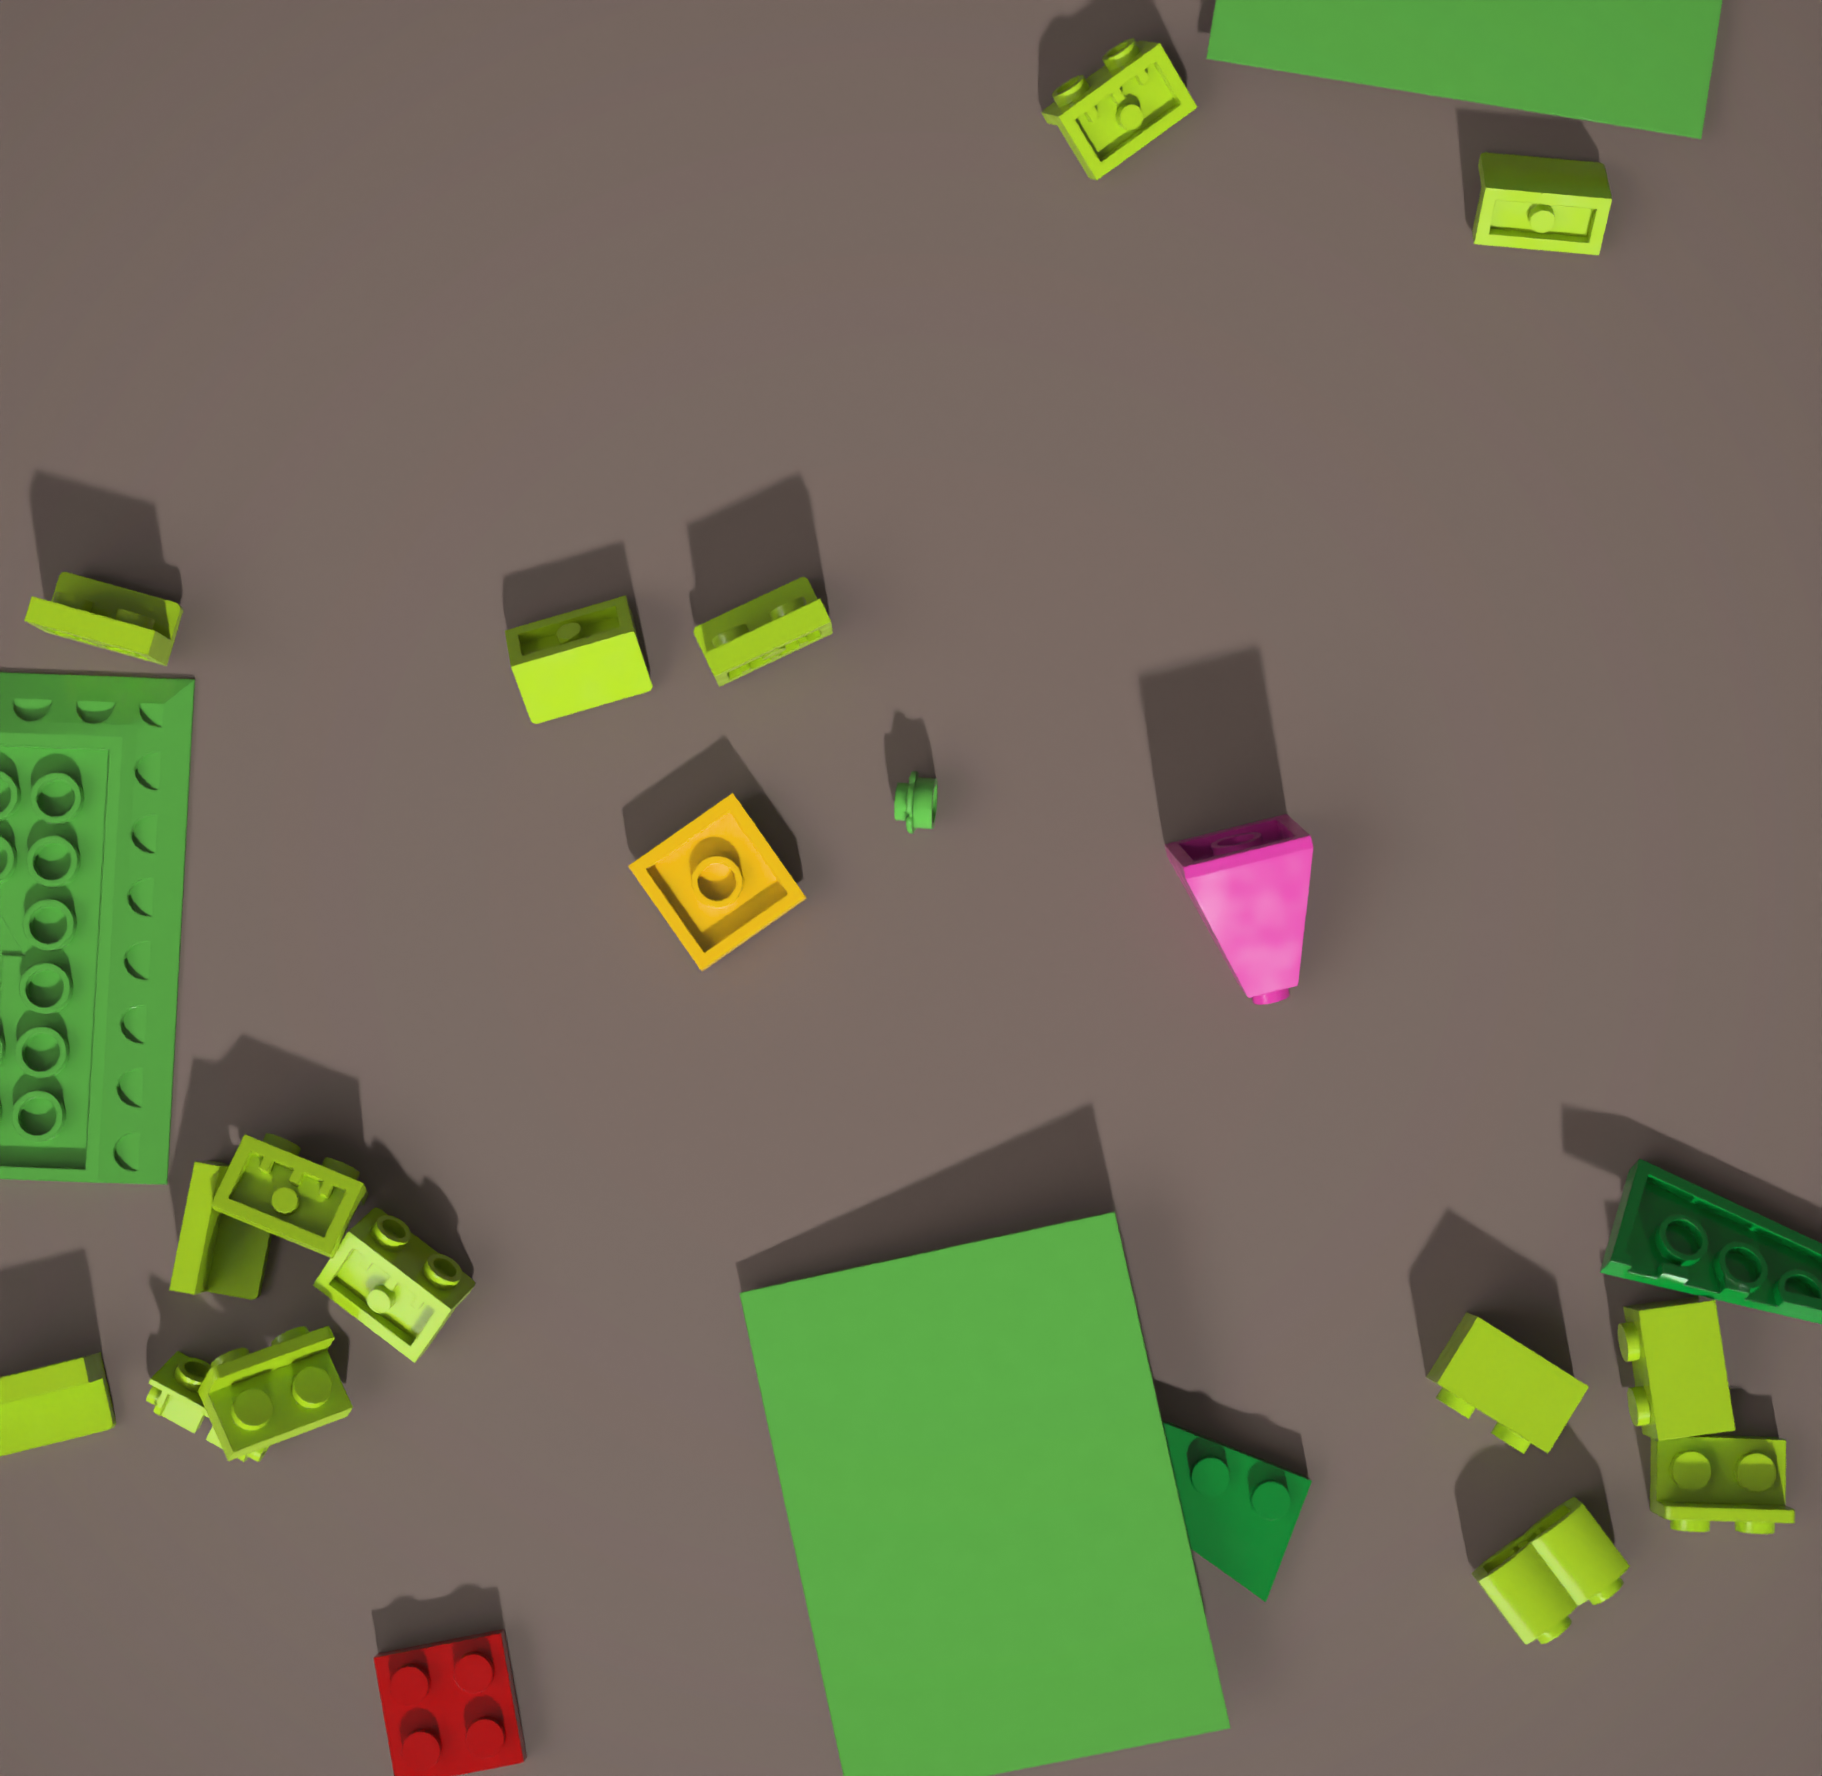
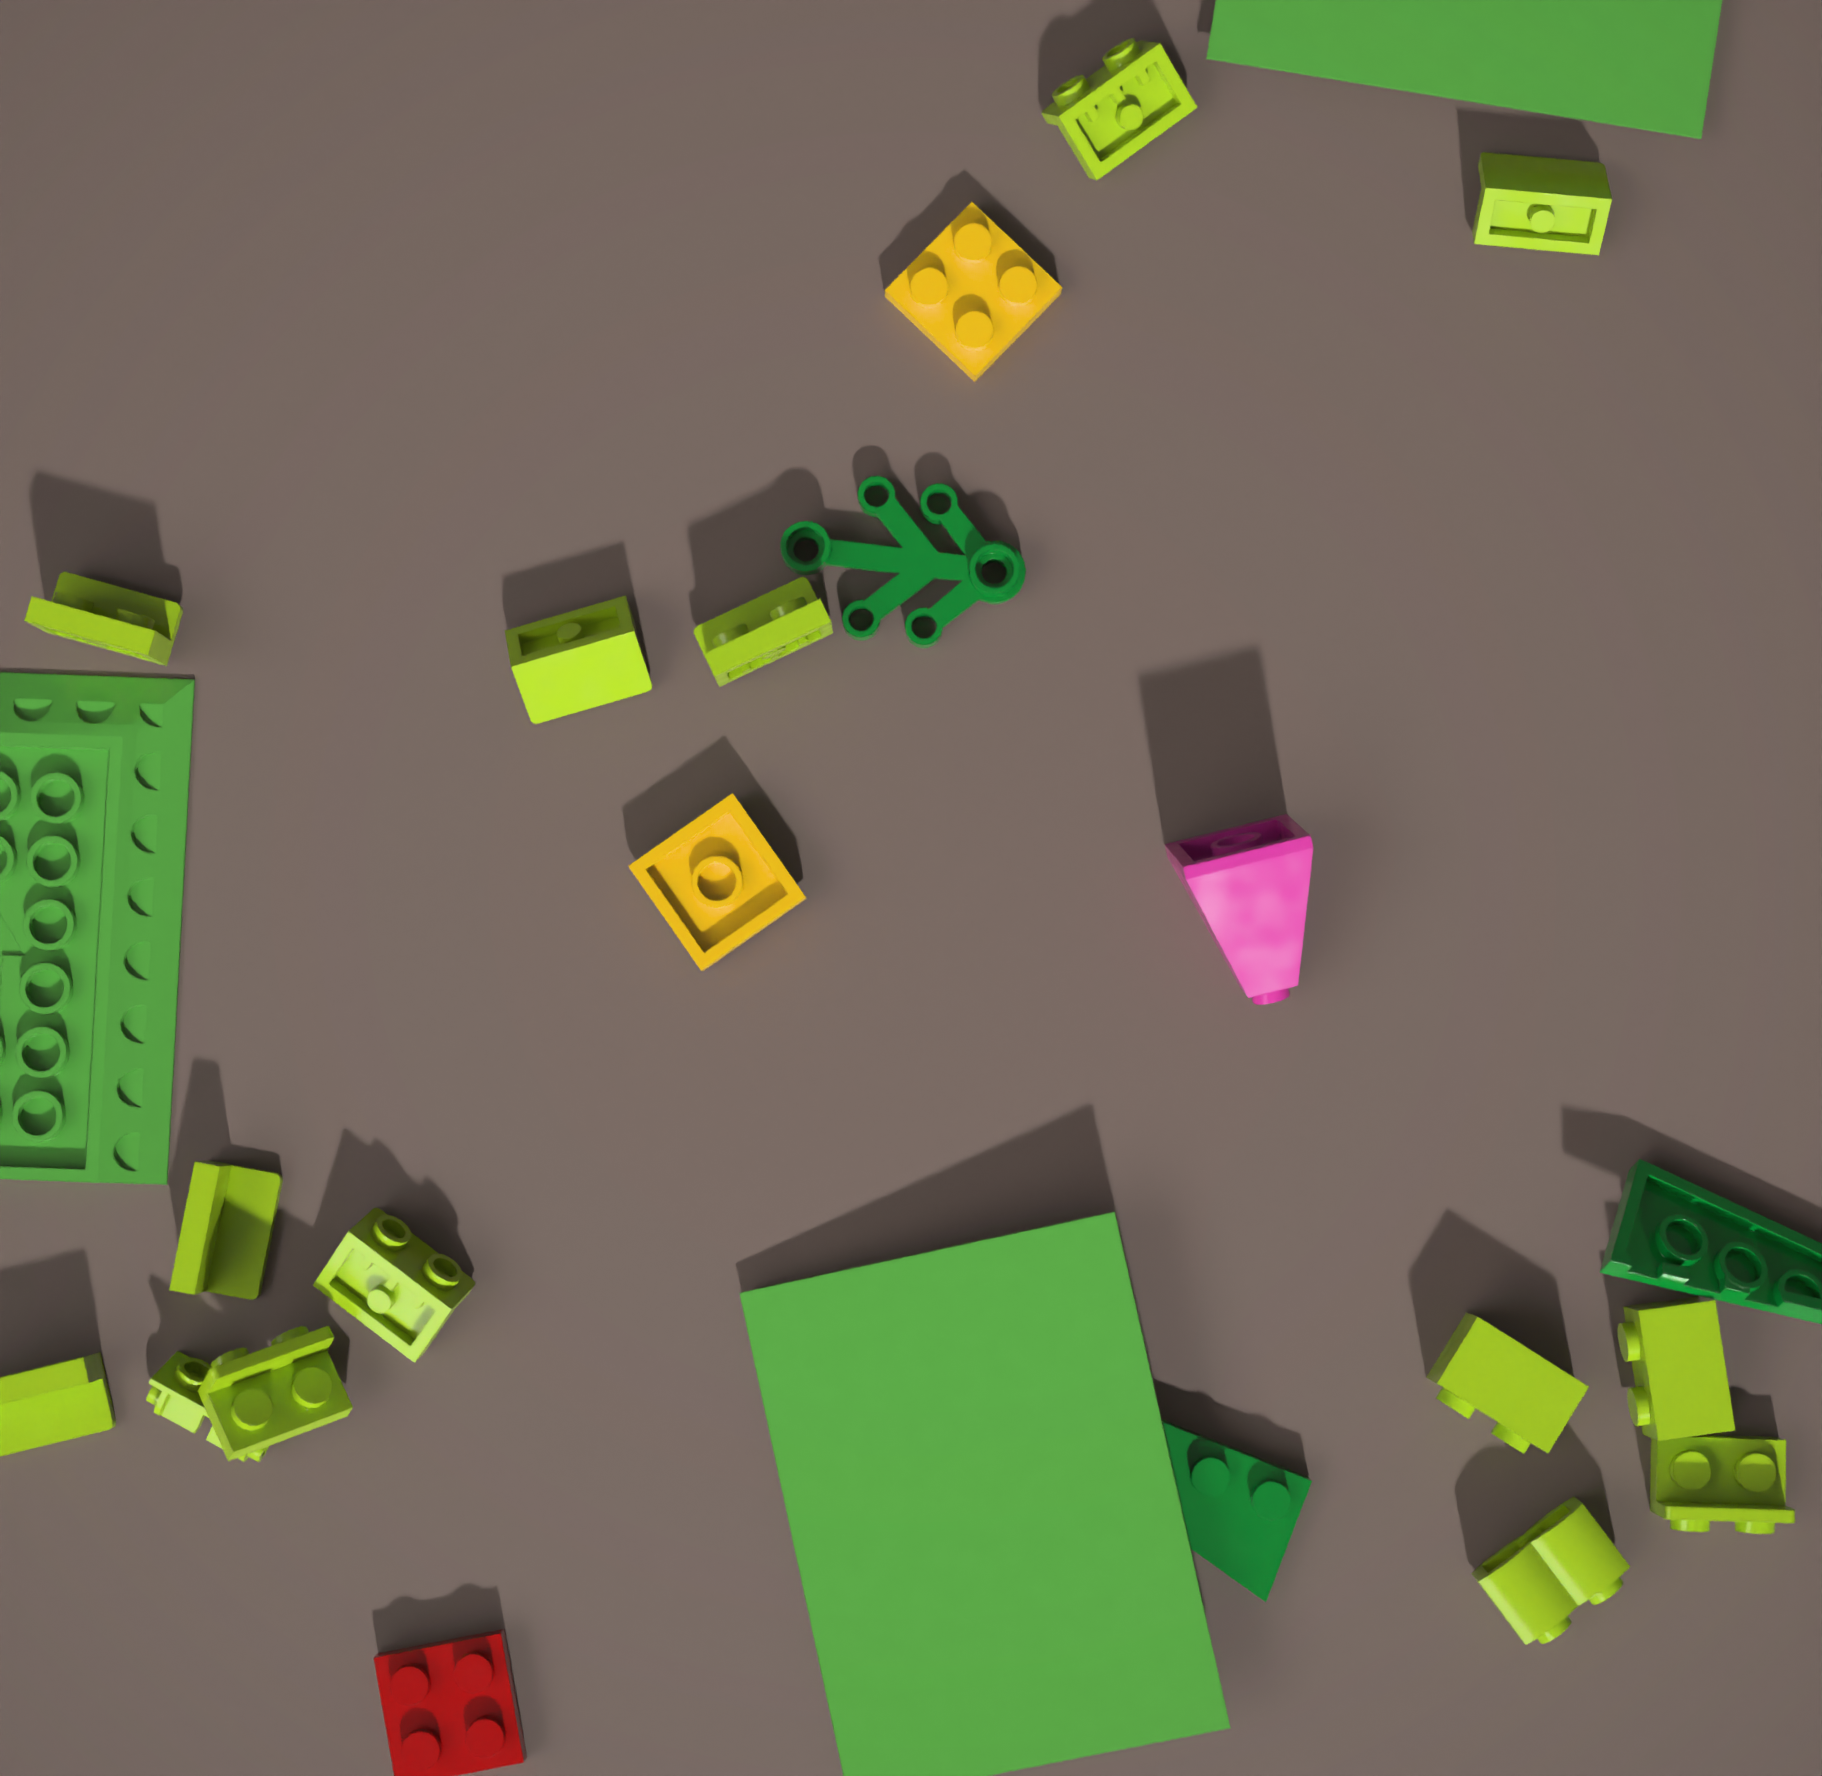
lime bracket [211,1133,369,1259] -> none
bright green plate [894,771,938,834] -> none
none -> green plant [780,476,1026,648]
none -> yellow plate [885,202,1062,382]

